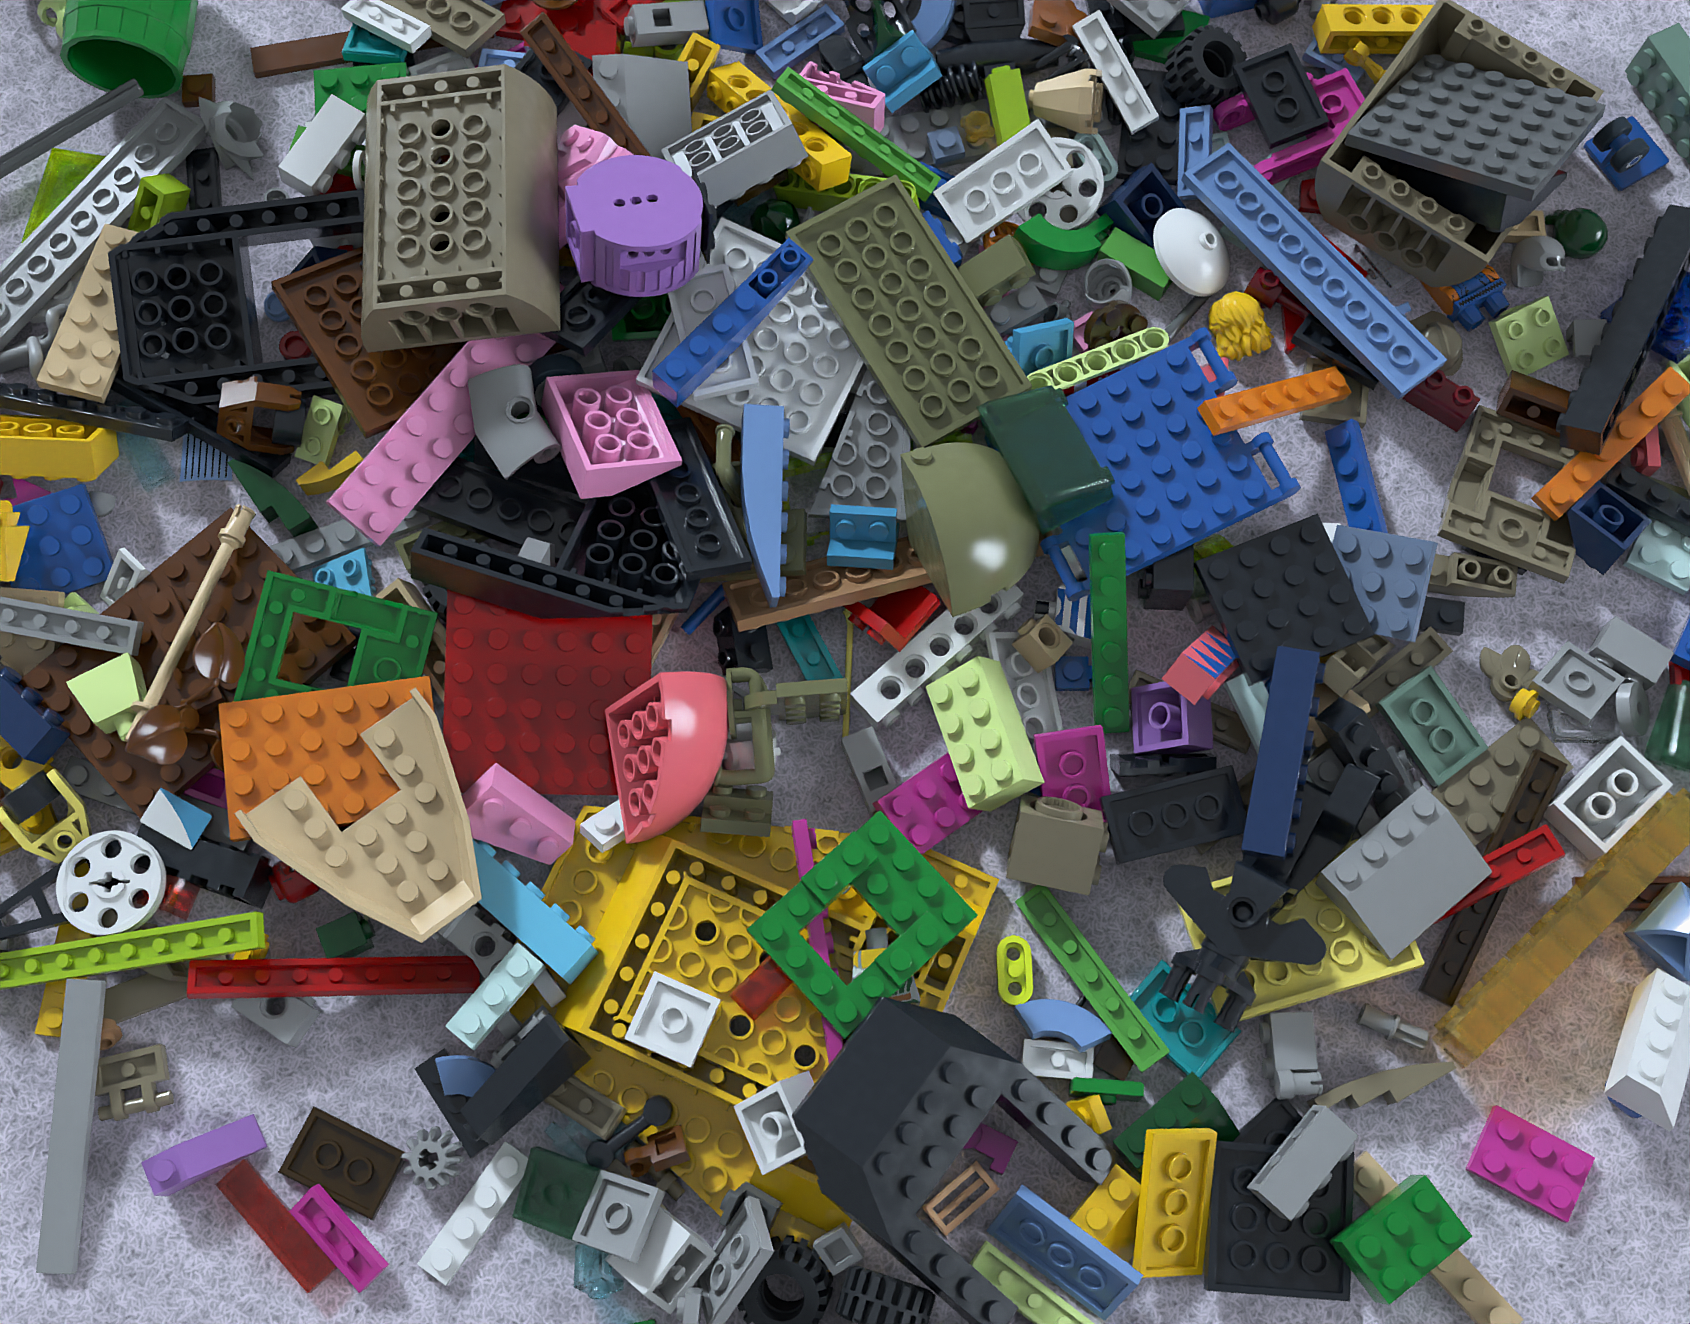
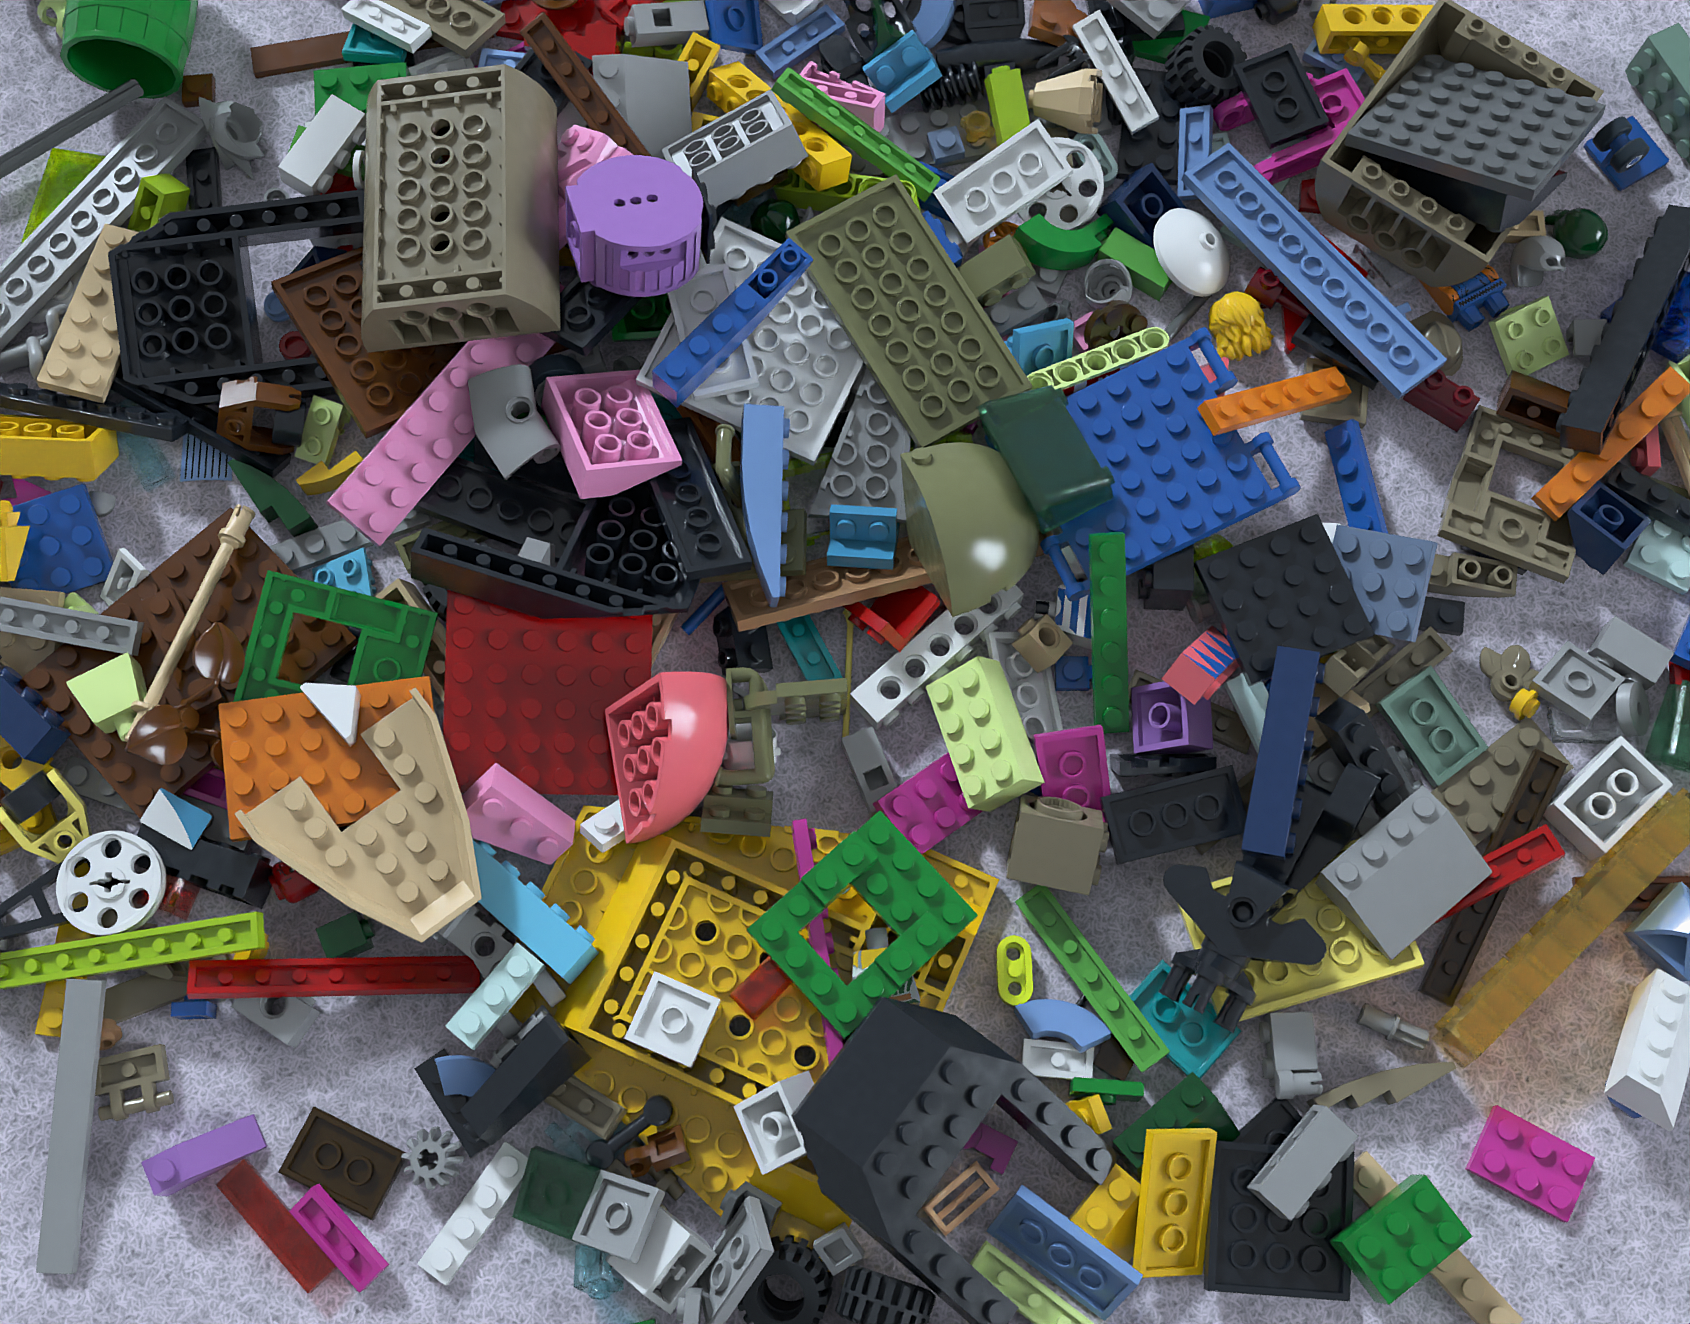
none -> blue plate [171,996,217,1020]
none -> white slope [300,683,361,747]

